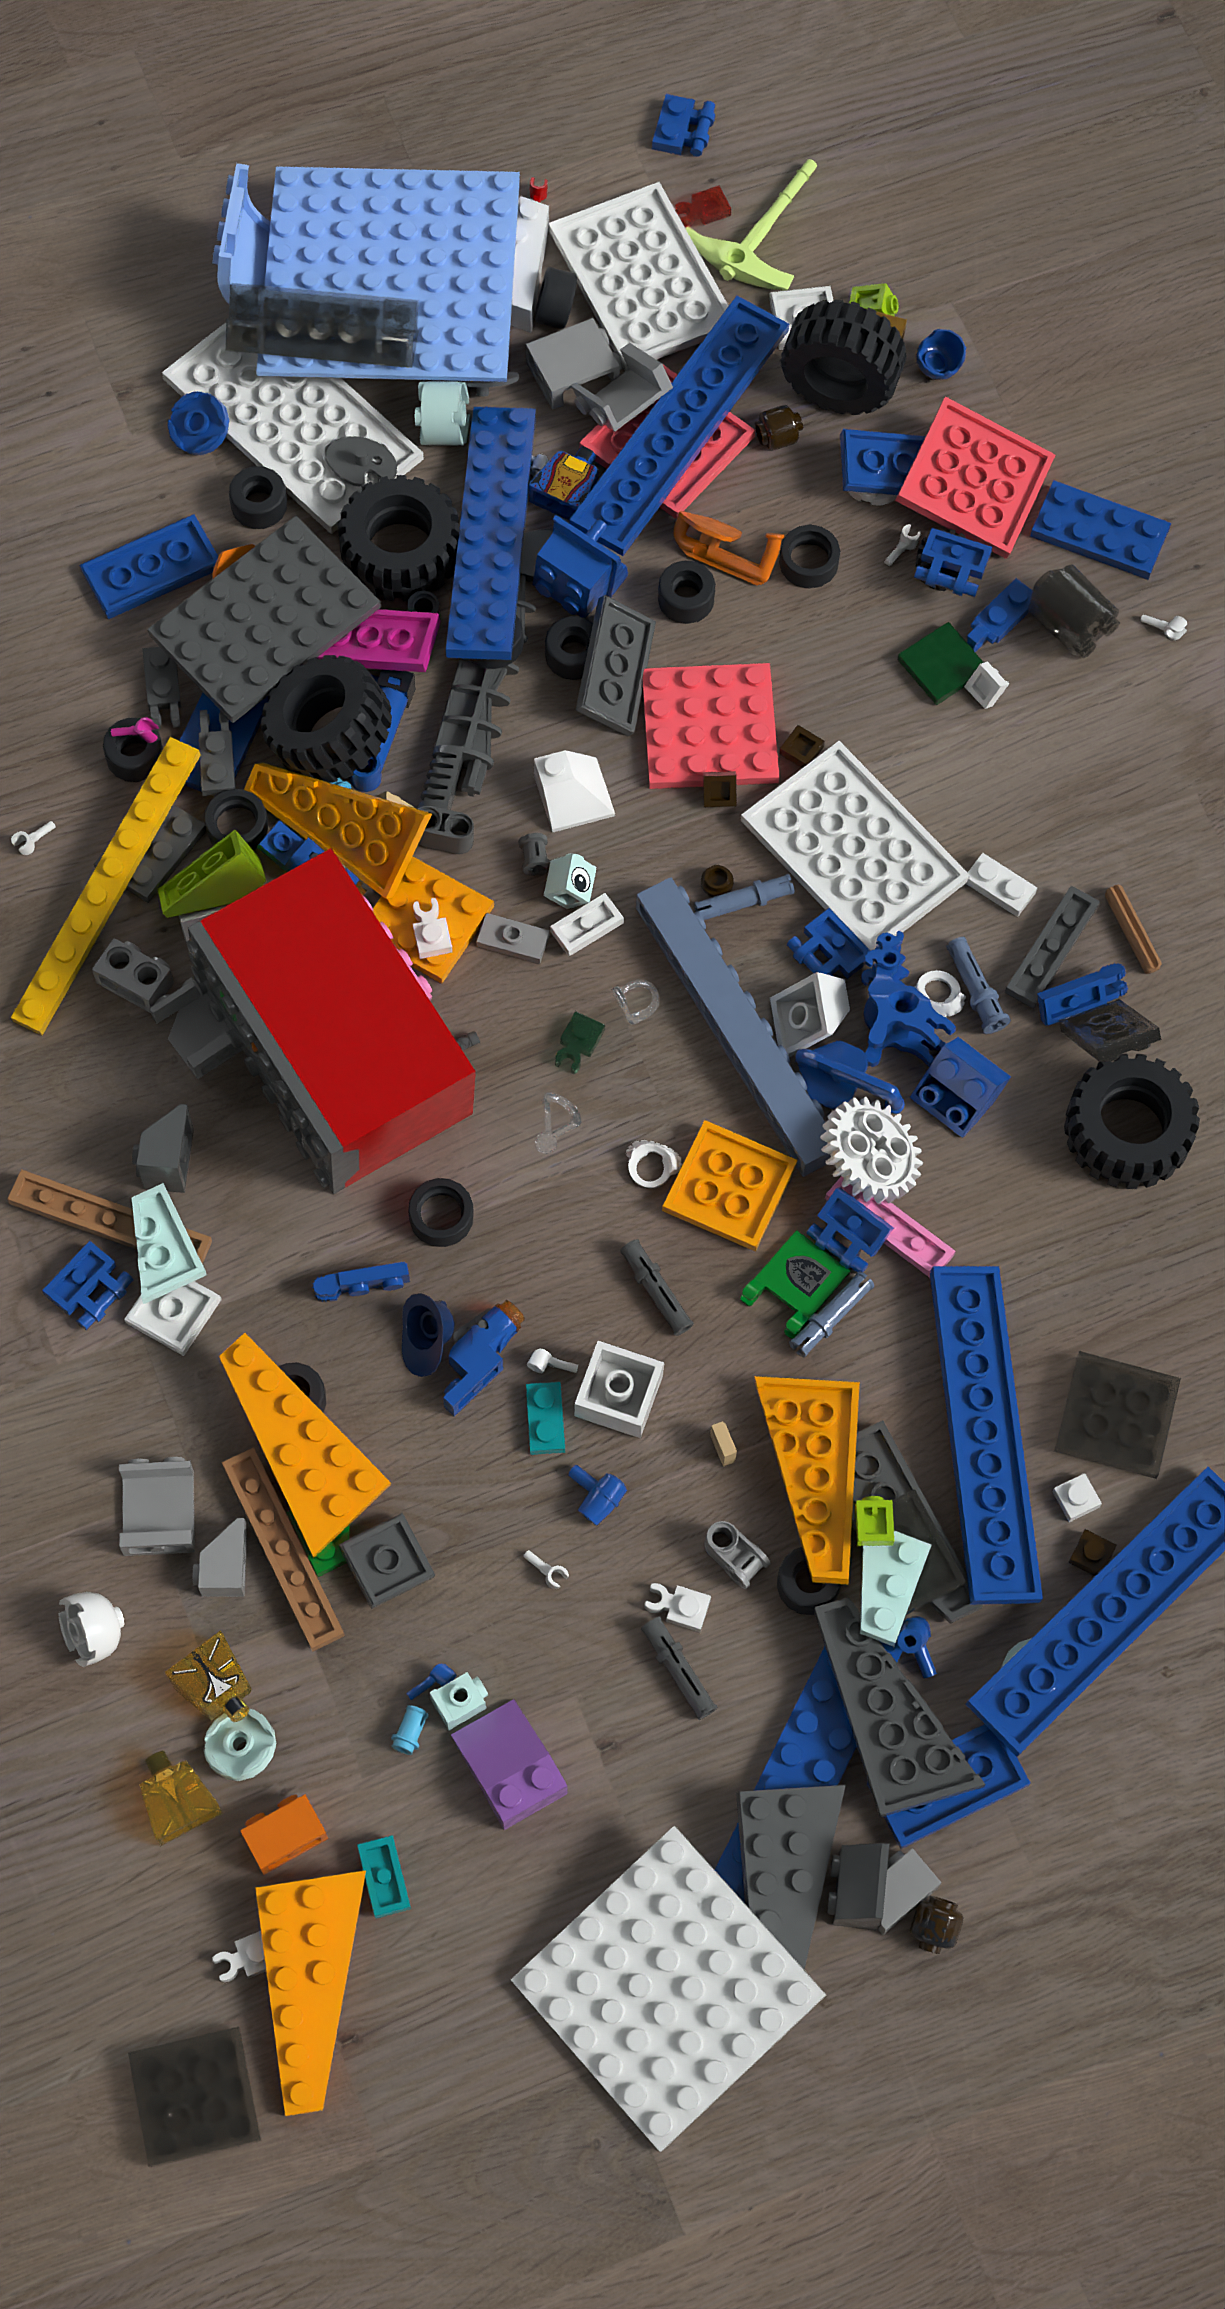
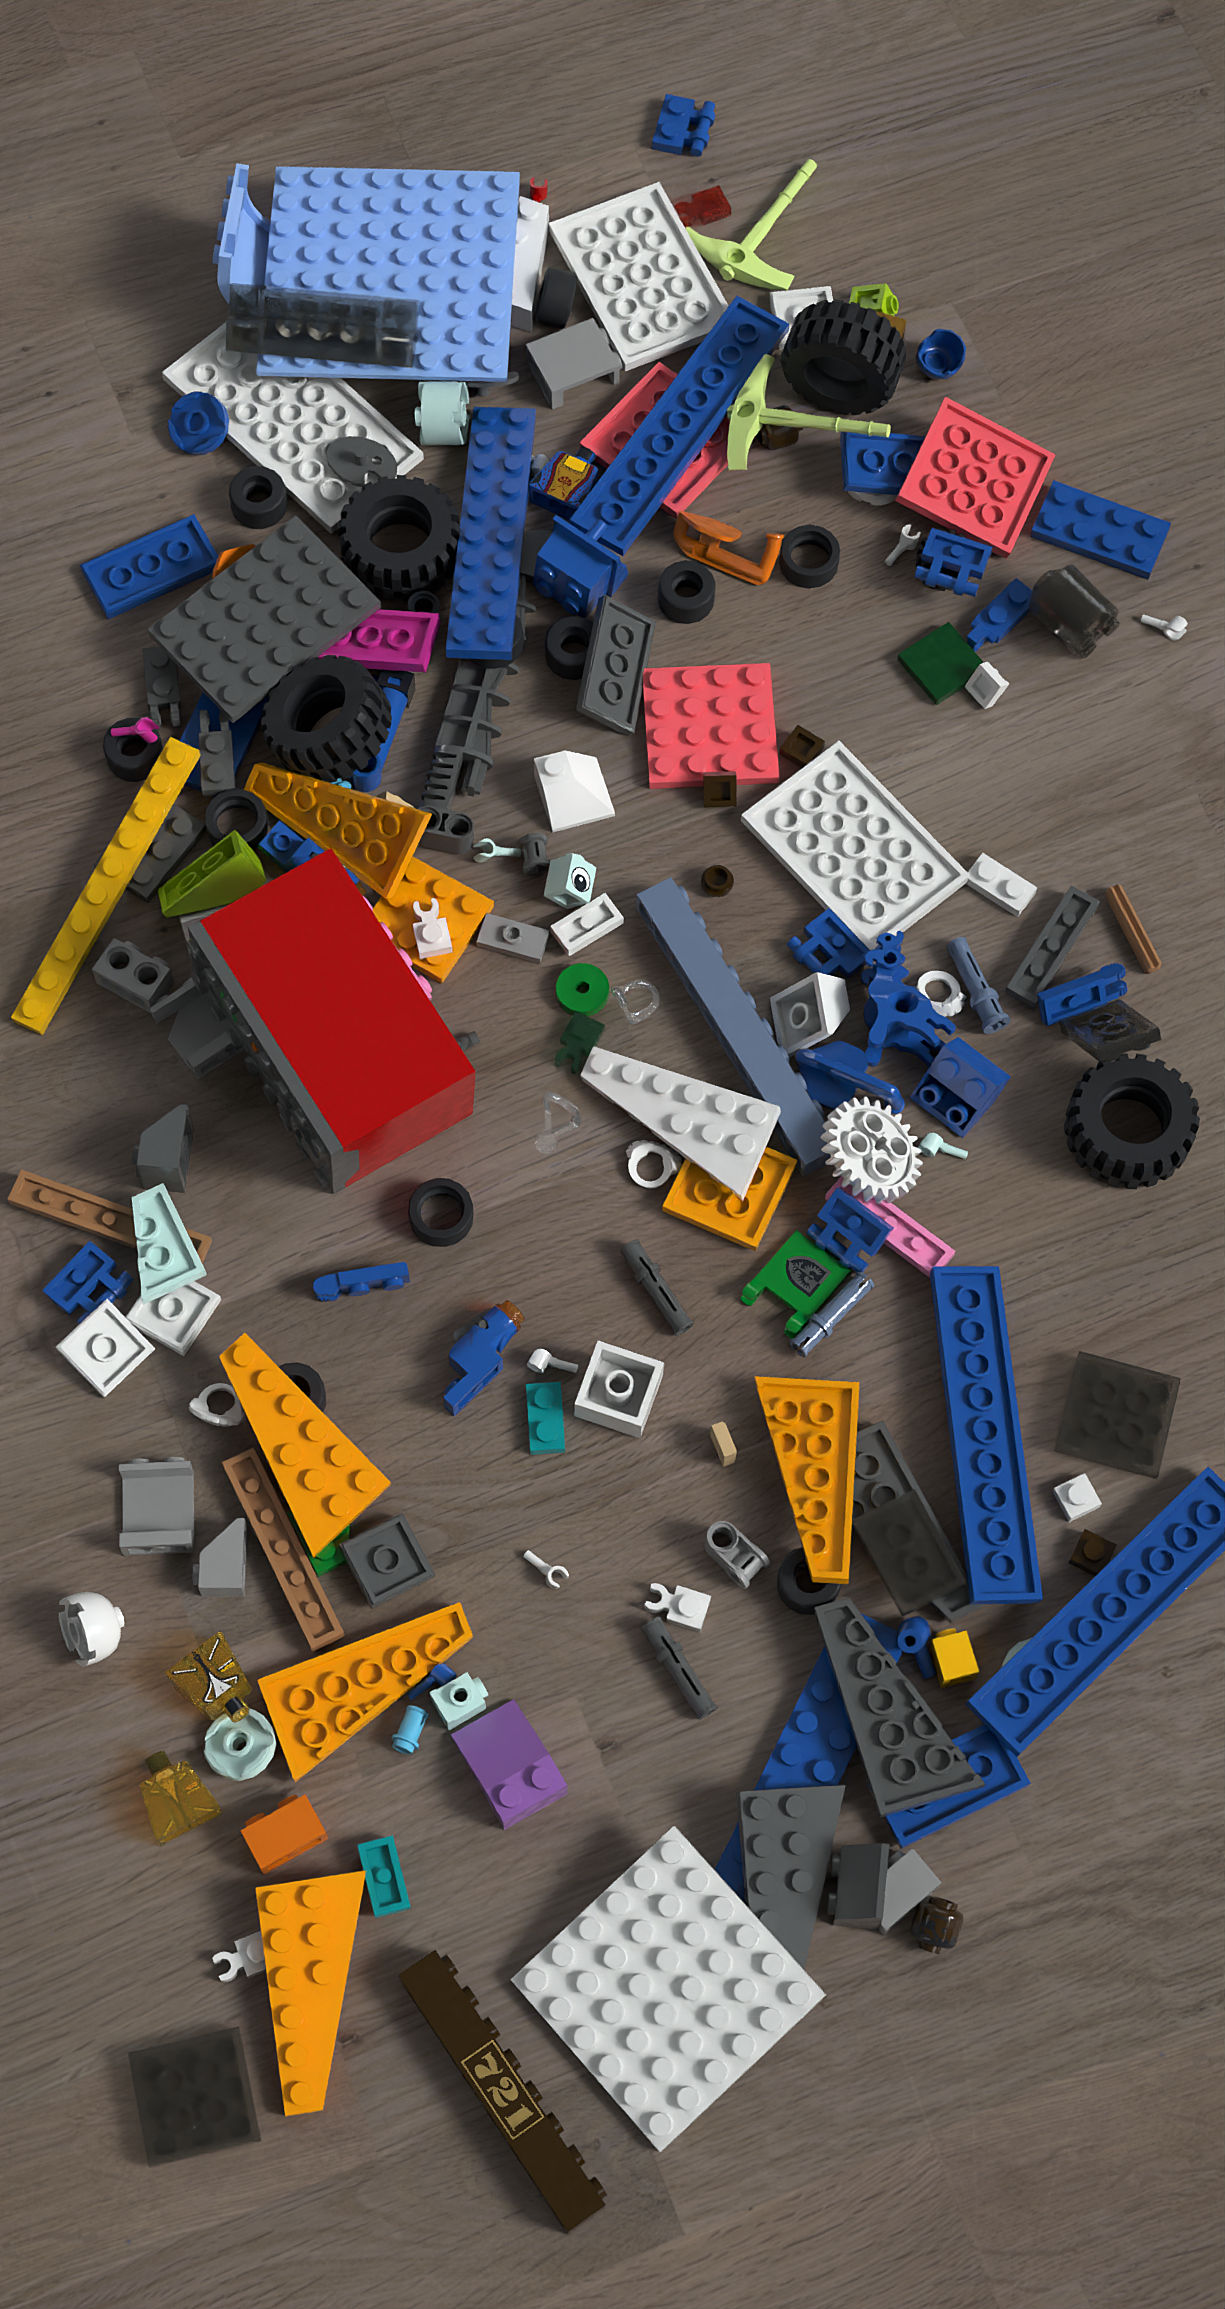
white hand [11,821,56,855] -> none
dark blue piece [402,1293,455,1377] -> none
blue piece [568,1465,627,1526] -> none
light grey panel [572,342,673,432] -> none
sand blue pin [694,874,795,920] -> none
lime bracket [854,1496,895,1546] -> none
light aqua wing [860,1531,931,1646] -> none
none -> white tile [55,1299,155,1398]
none -> white piece [189,1383,247,1427]
none -> light orange wing [257,1602,473,1783]
none -> dark brown brick [398,1950,607,2235]
none -> light aqua hand [473,838,521,863]
none -> green piece [556,963,609,1017]
none -> white wing [580,1046,781,1201]
none -> yellowish green piece [727,354,891,470]
none -> light aqua hand [918,1133,968,1159]
none -> yellow brick [929,1628,979,1688]

